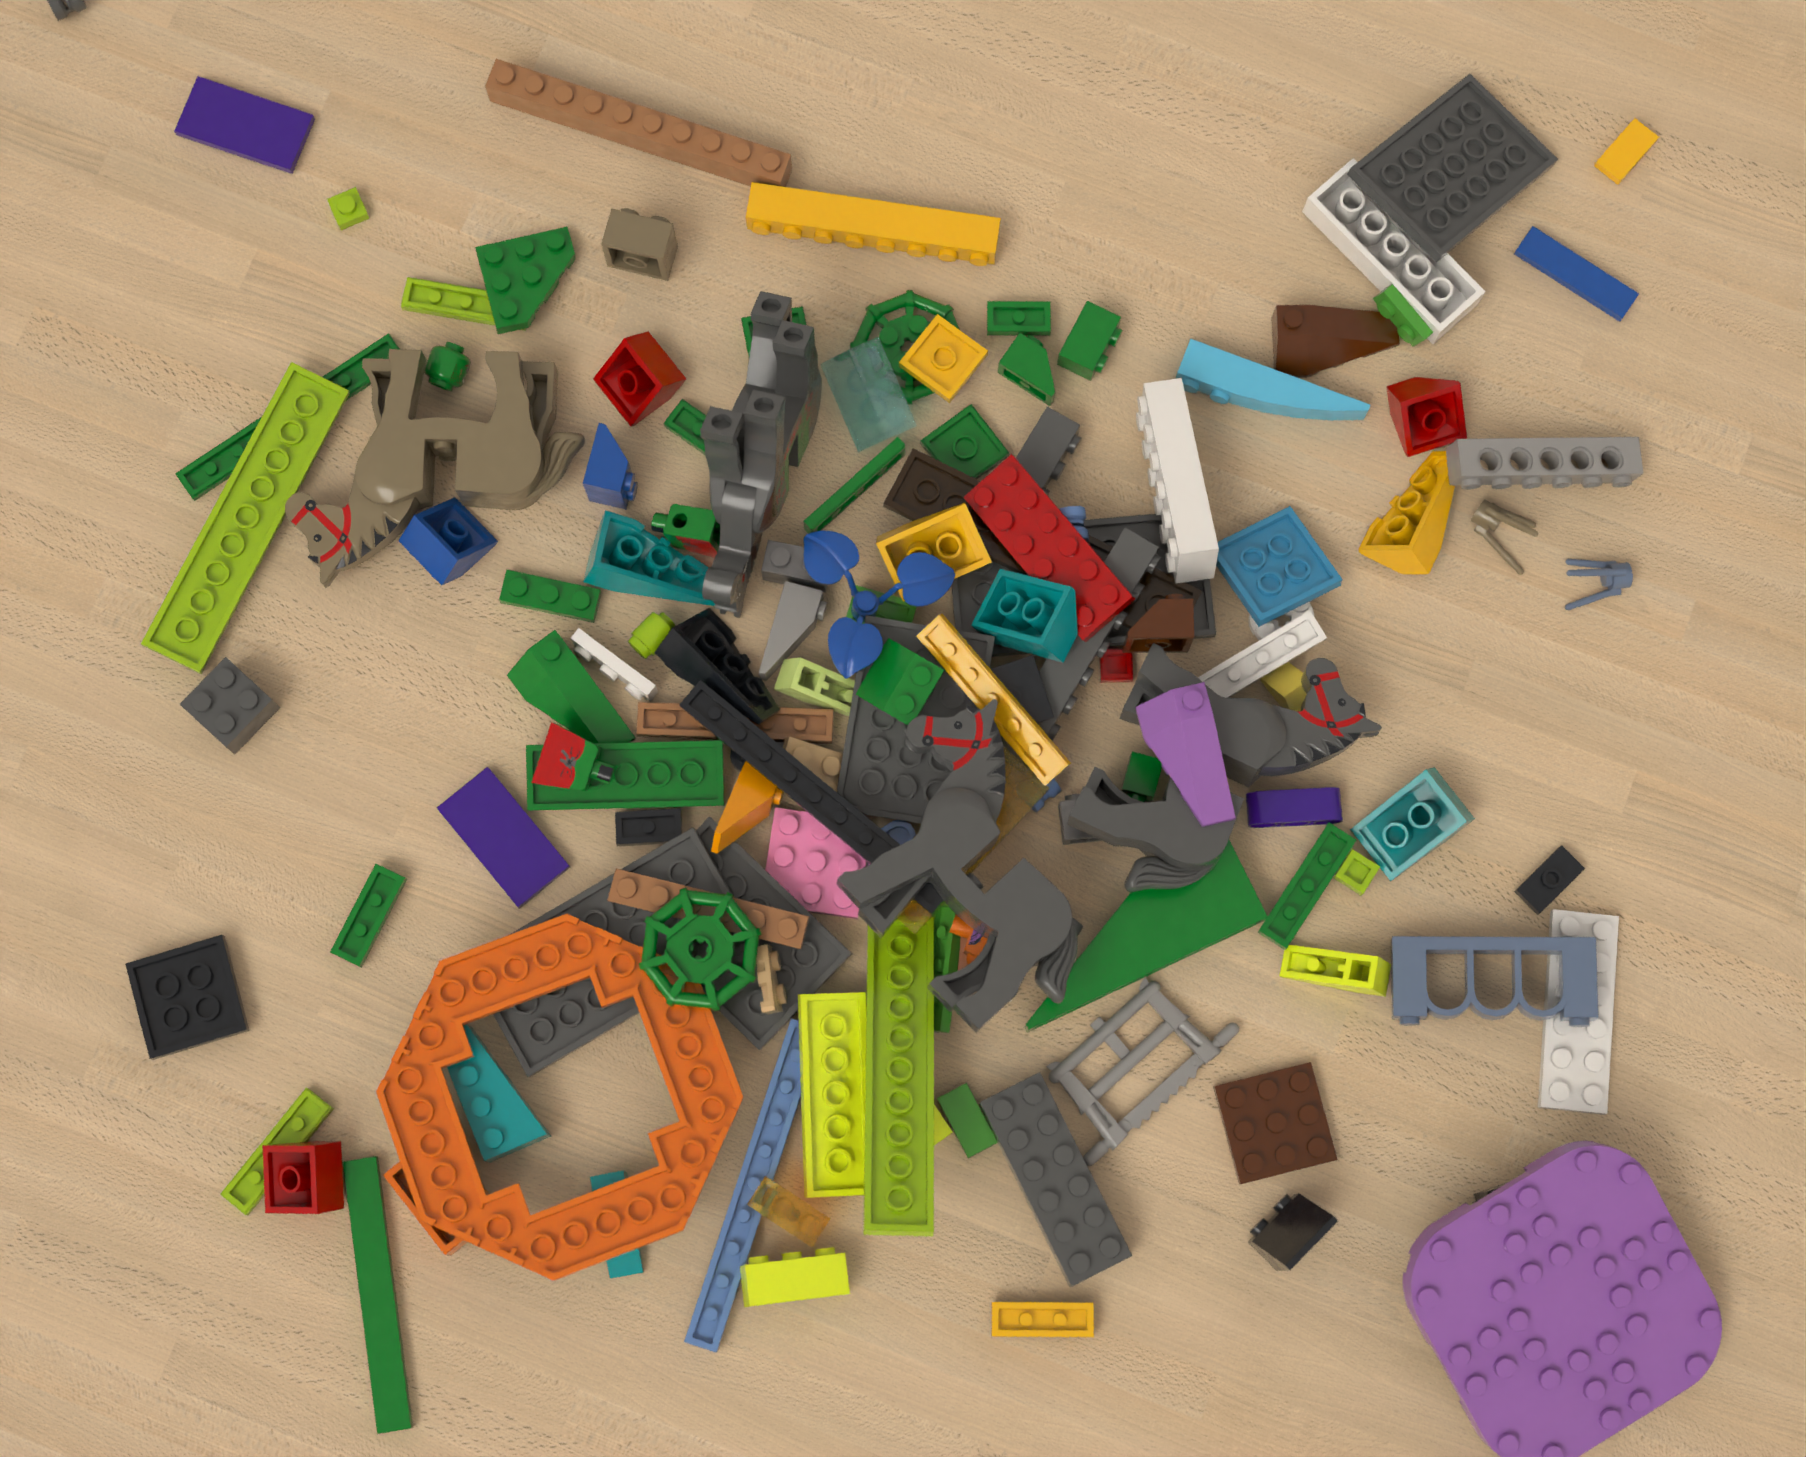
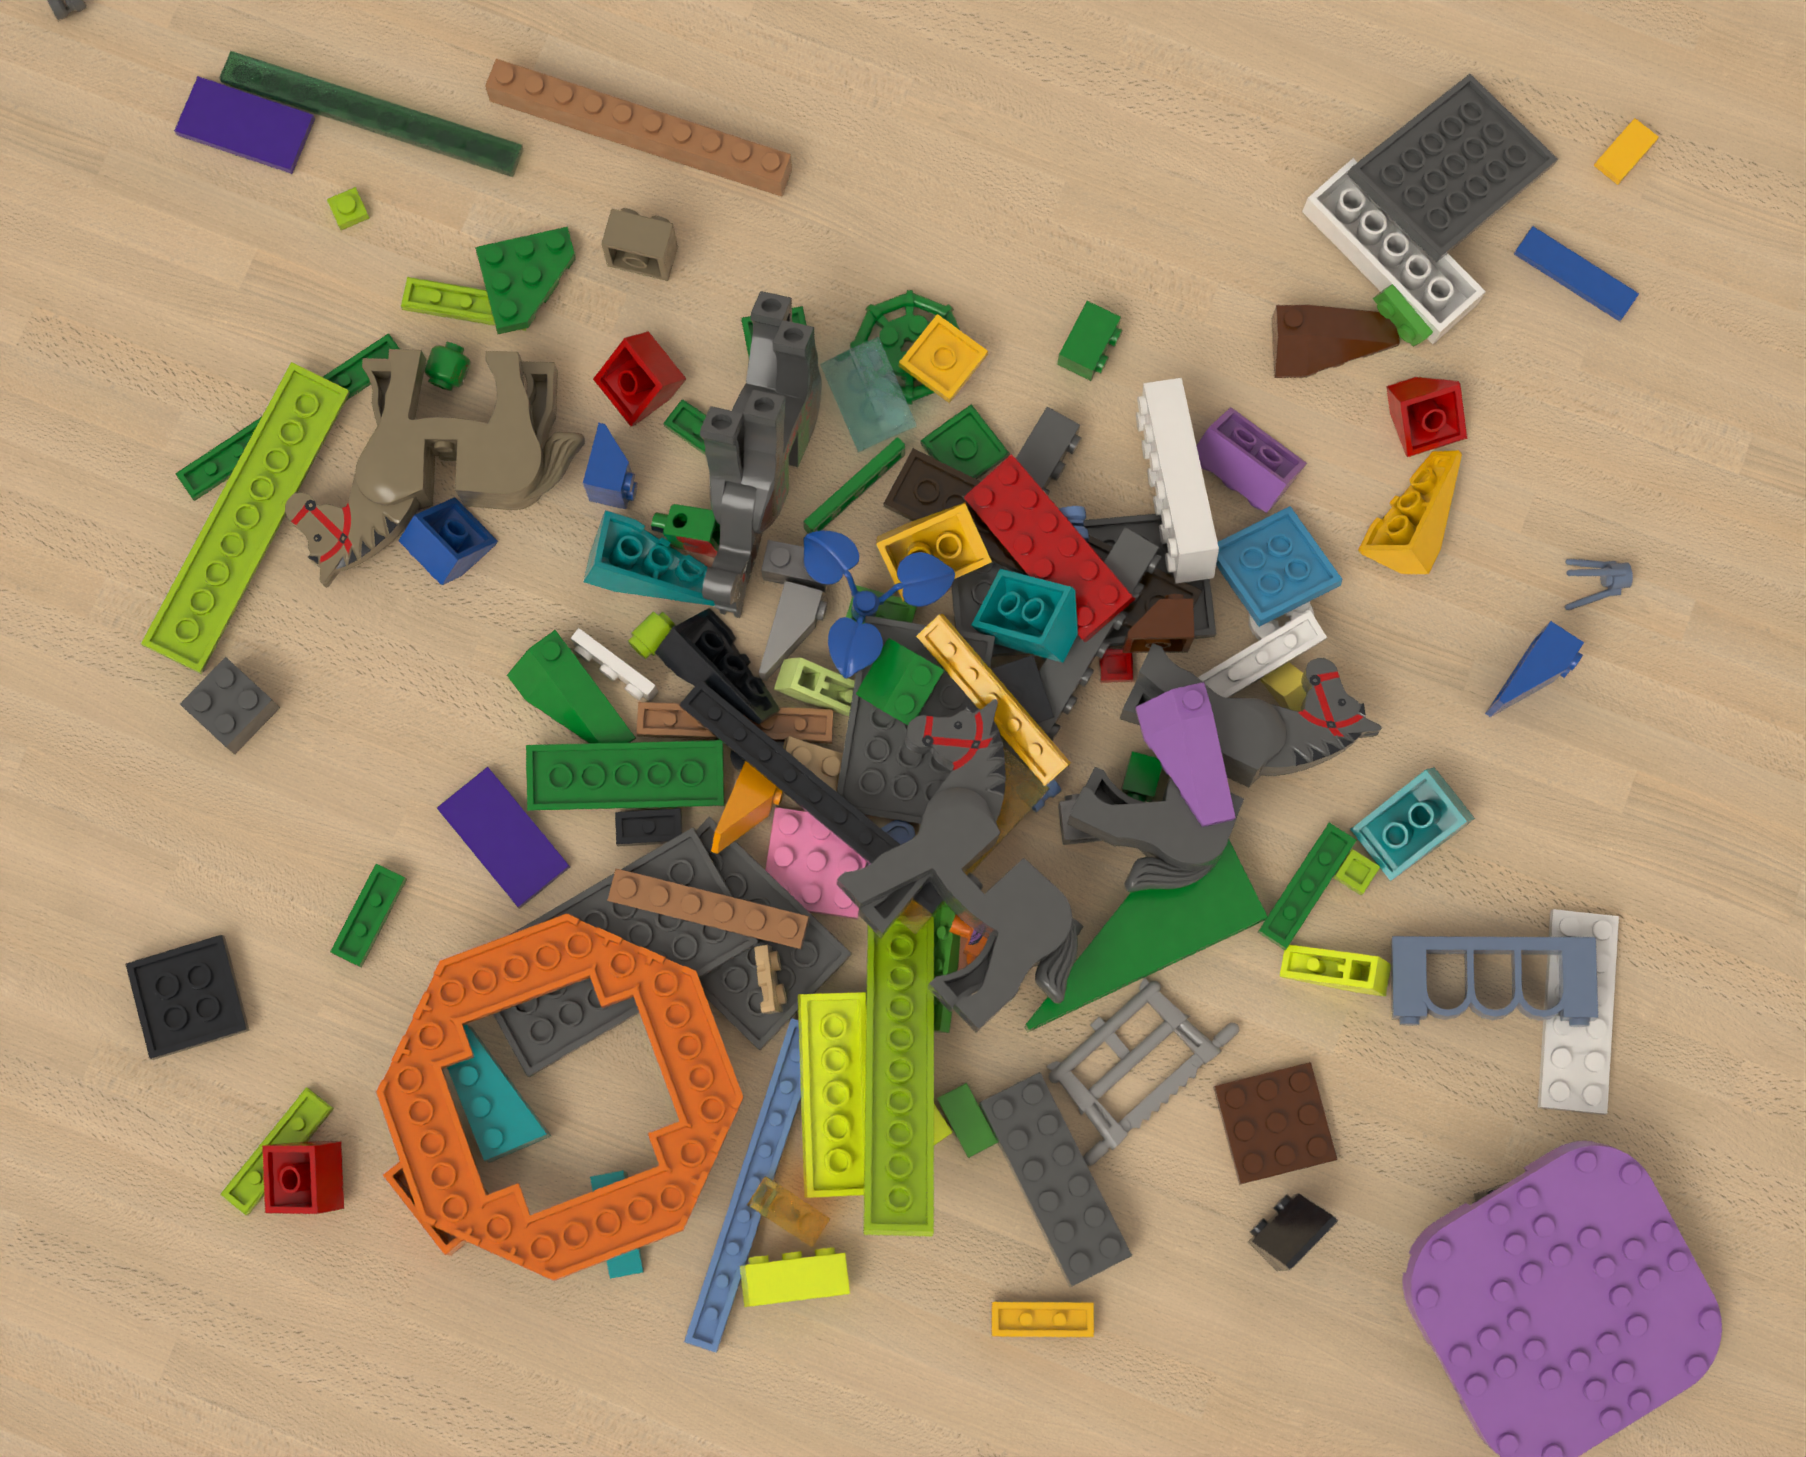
green tile [343,1156,413,1434] -> none
green plate [499,570,602,623] -> none
torso [532,723,615,791] -> none
green plate [639,887,762,1011] -> none
yellow brick [745,182,1001,266] -> none
green plate [987,301,1051,336] -> none
green slope [997,333,1055,406] -> none
medium azure slope [1176,339,1370,420] -> none
dark purple beam [1246,787,1343,828] -> none
light grey brick [1446,437,1643,490] -> none
dark tan plant [1471,499,1538,575] -> none
black plate [1514,845,1585,915] -> none
none -> clear green plate [219,51,524,177]
none -> medium lavender slope [1196,407,1307,513]
none -> blue slope [1485,621,1584,717]

